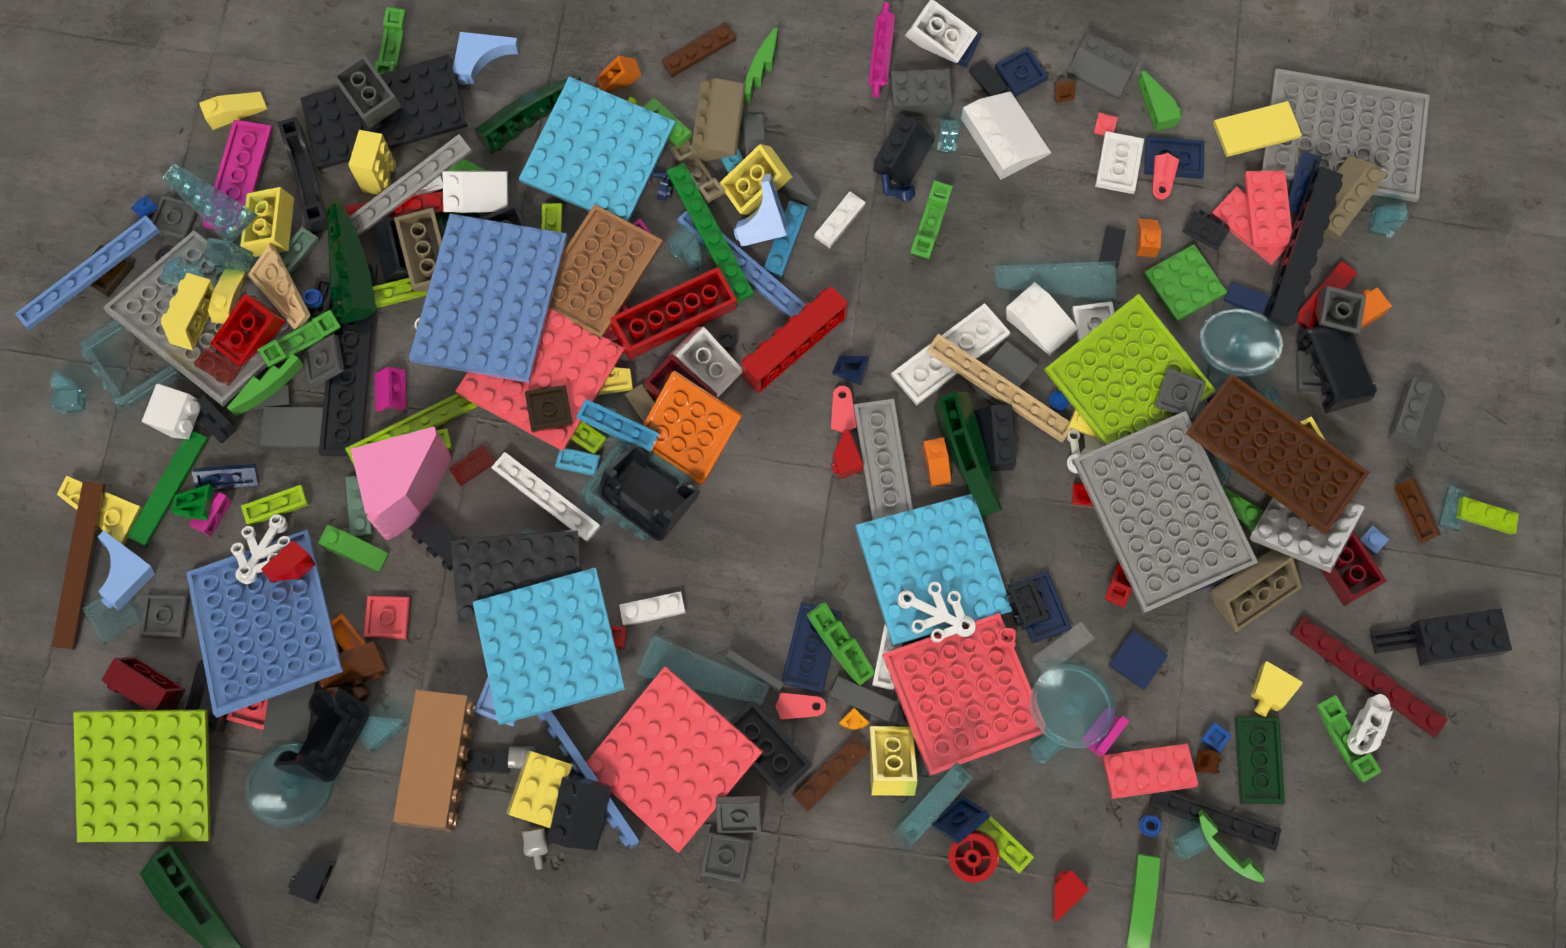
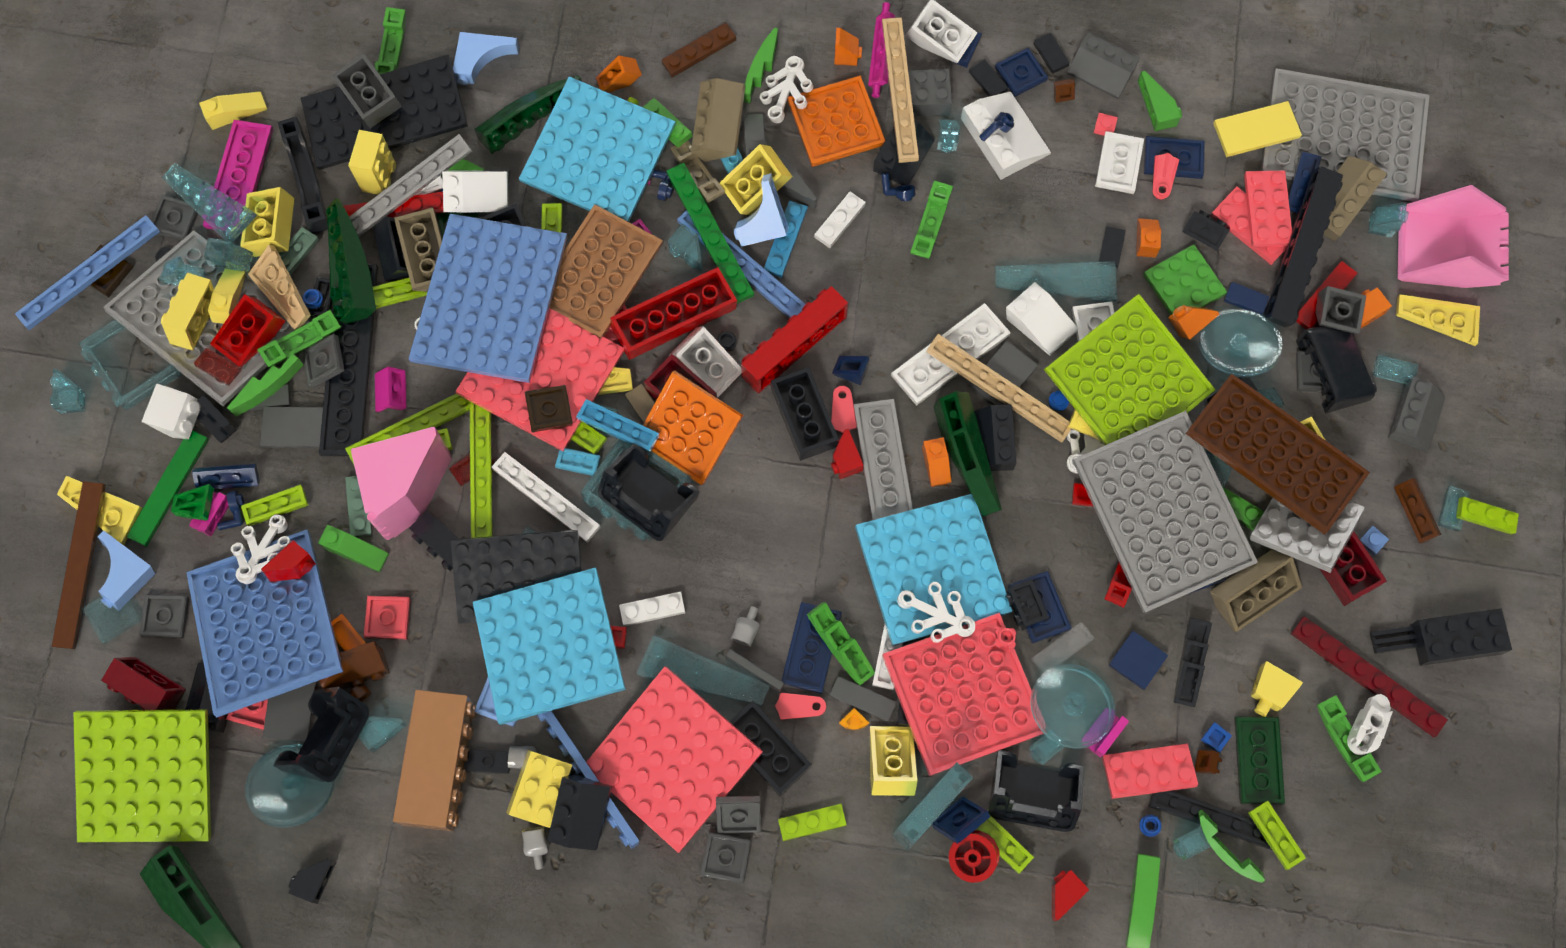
blue plate [131,196,158,218] -> none
reddish brown plate [793,736,870,812] -> none
dark grey tile [1153,368,1206,421] -> none
none -> dark blue plate [217,491,245,531]
none -> lime tile [470,401,493,538]
none -> light grey piece [730,606,760,647]
none -> white plant [760,56,813,123]
none -> black brick [771,367,839,461]
none -> lime plate [778,804,847,841]
none -> orange plate [787,76,885,167]
none -> orange slope [834,28,862,66]
none -> tan plate [882,17,919,163]
none -> dark blue plate [979,112,1014,141]
none -> black windscreen [988,750,1084,832]
none -> black tile [1033,33,1070,74]
none -> orange slope [1168,305,1220,340]
none -> black slope [1173,617,1212,708]
none -> lime plate [1248,801,1306,870]
none -> clear light blue plate [1373,355,1418,384]
none -> light yellow wing [1396,294,1480,346]
none -> bright pink windscreen [1398,185,1509,288]

